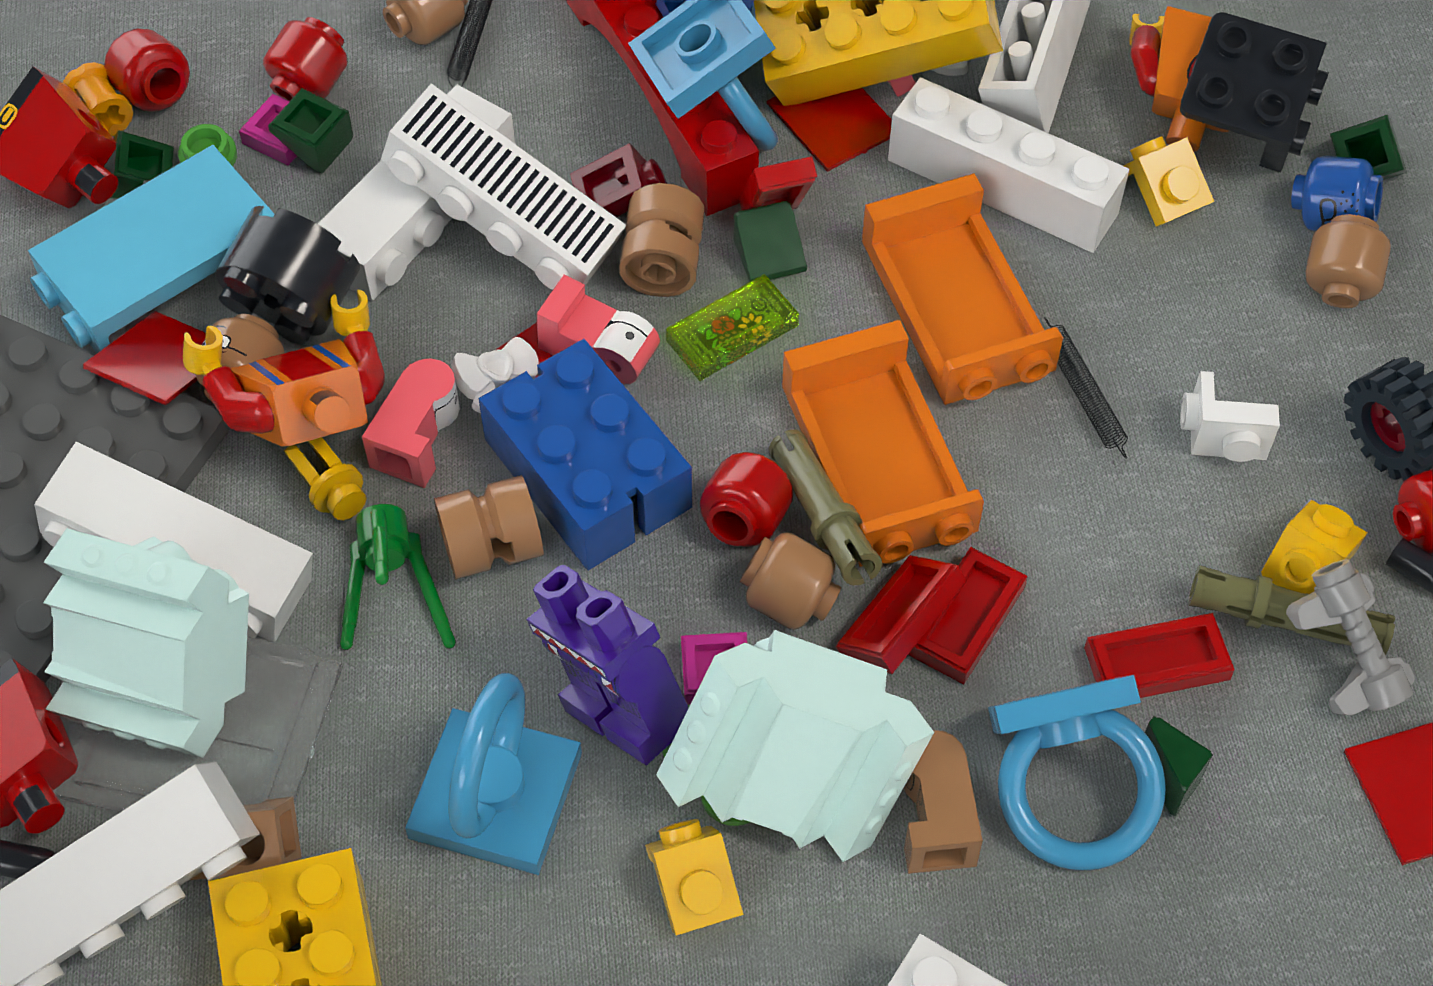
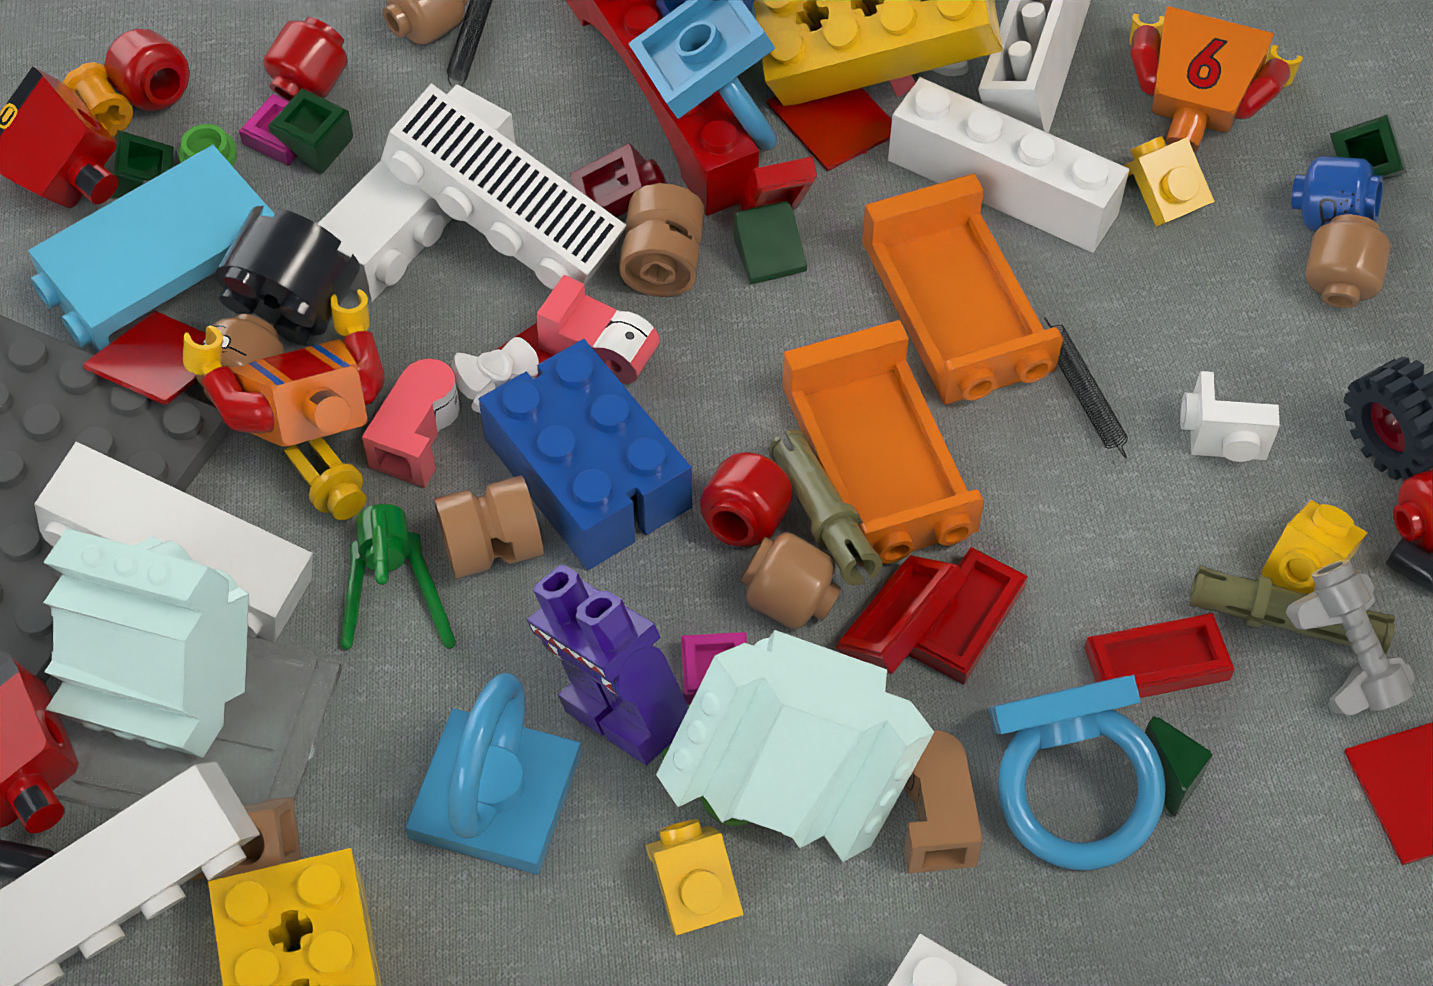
clear neon green tile [666,274,799,381] -> none
black bracket [1180,12,1329,173] -> none

